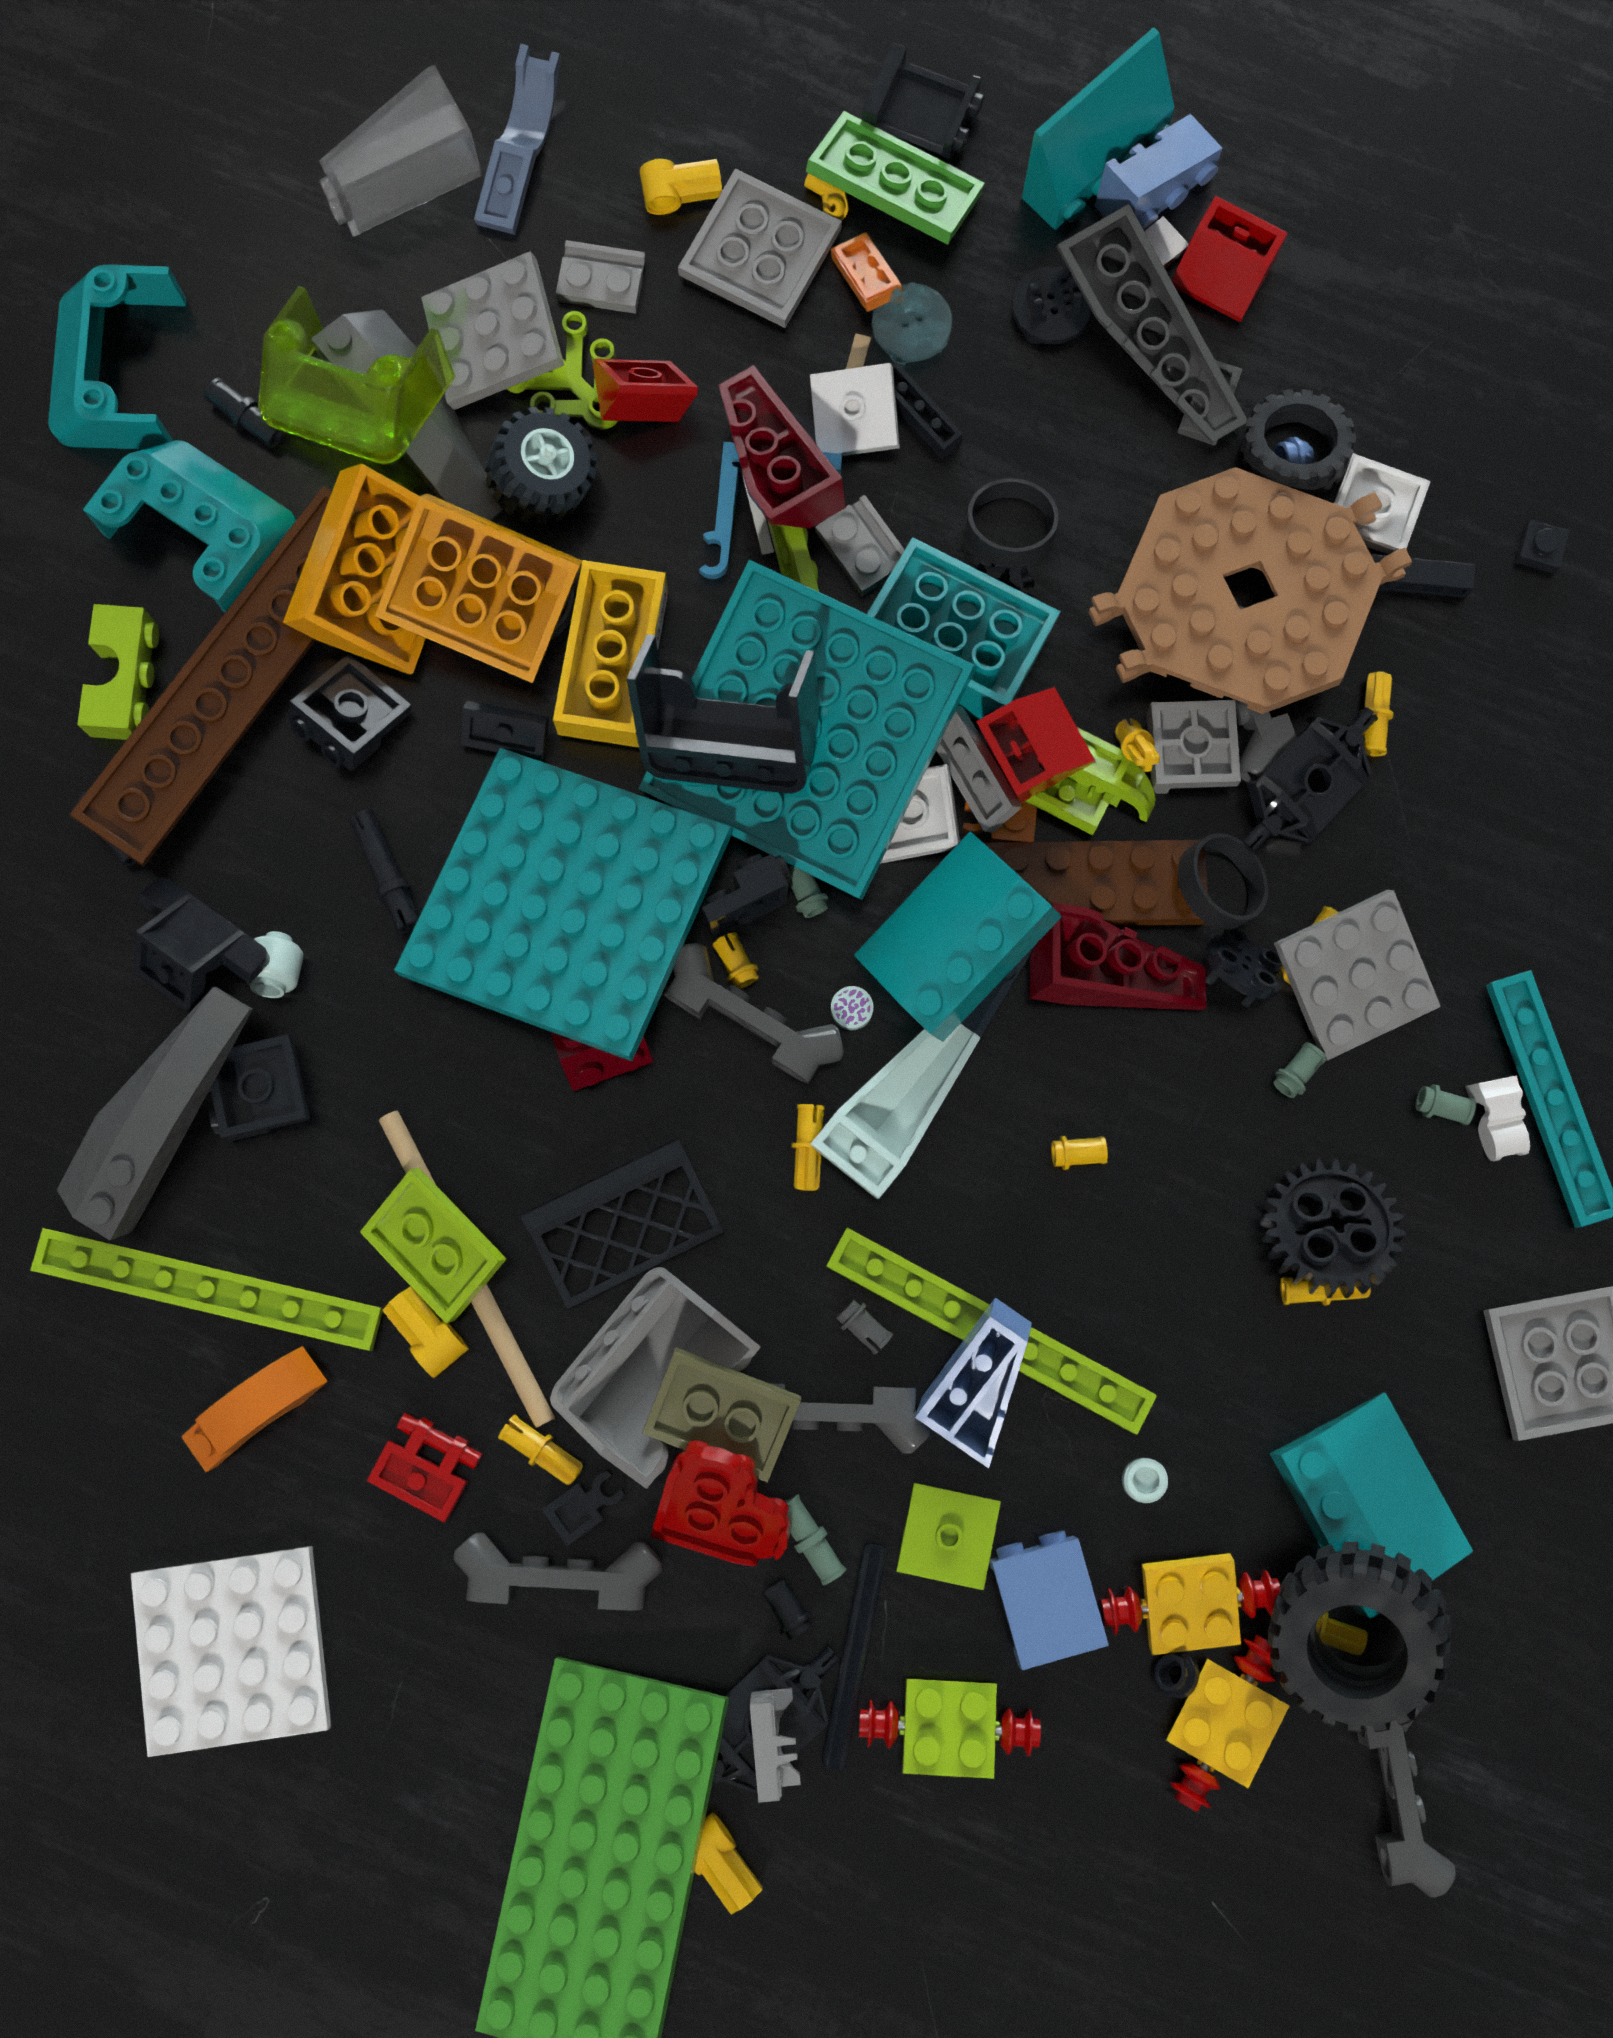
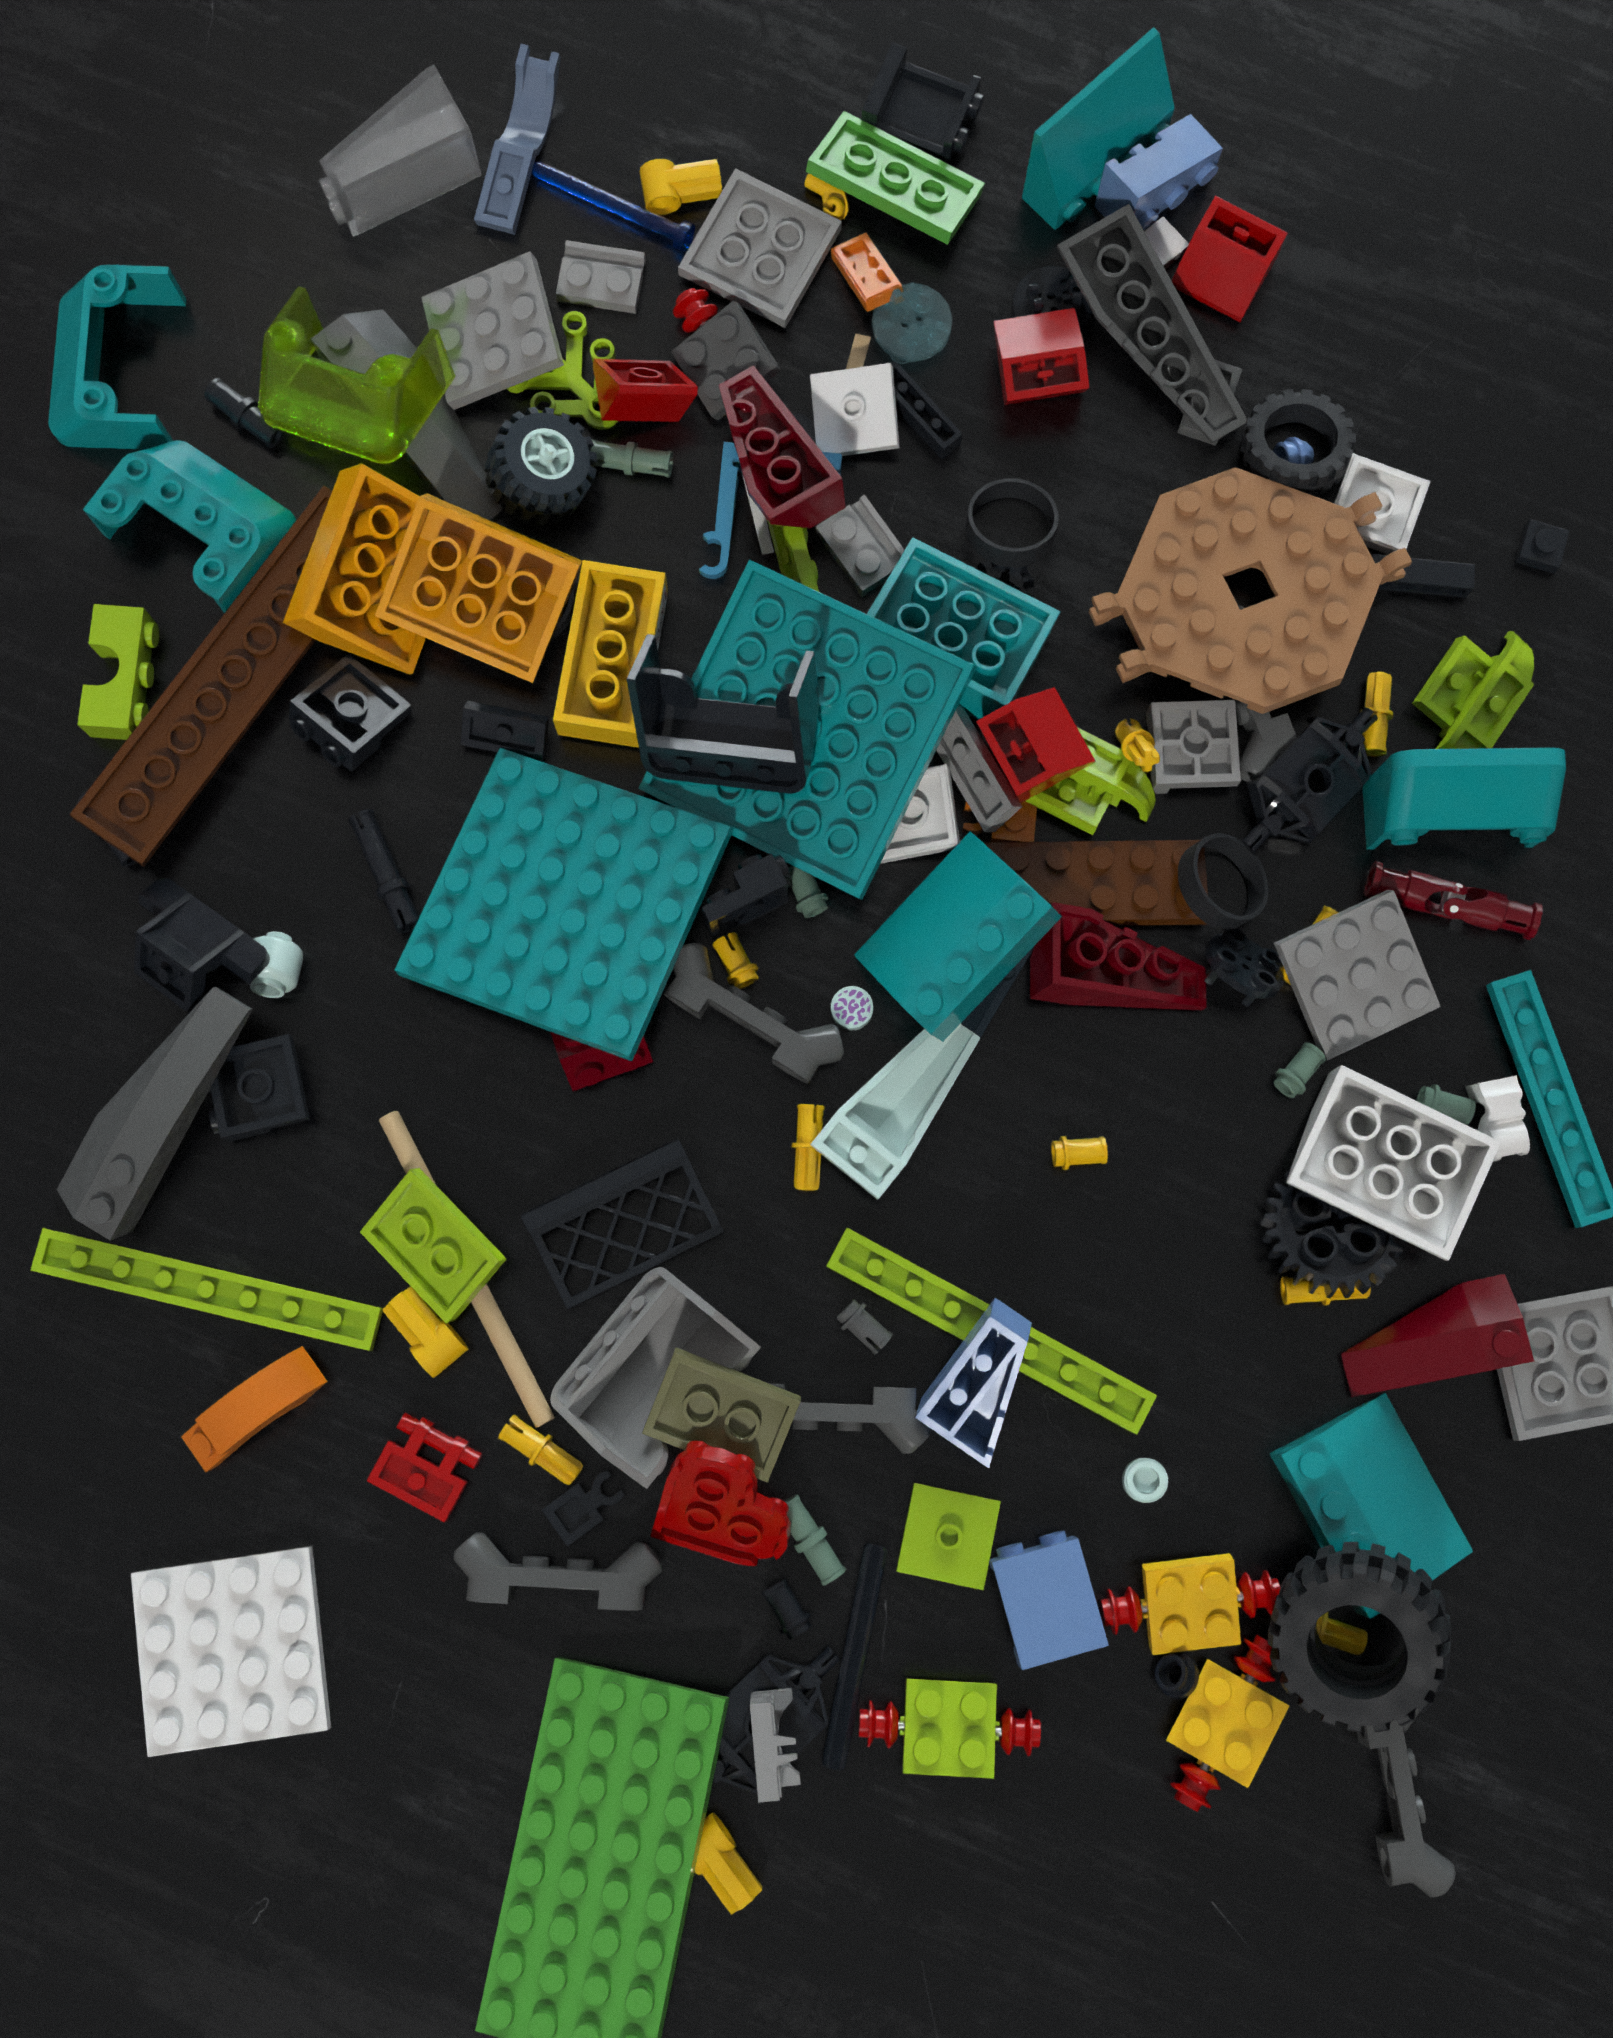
none -> clear blue bar [532,161,695,252]
none -> sand green pin [590,440,674,478]
none -> dark grey plate [671,288,781,420]
none -> red slope [993,308,1089,405]
none -> white slope [1286,1065,1501,1261]
none -> dark red wedge [1340,1274,1534,1397]
none -> teal windscreen [1363,748,1566,850]
none -> dark red piece [1364,861,1543,940]
none -> lime plate [1412,631,1534,749]

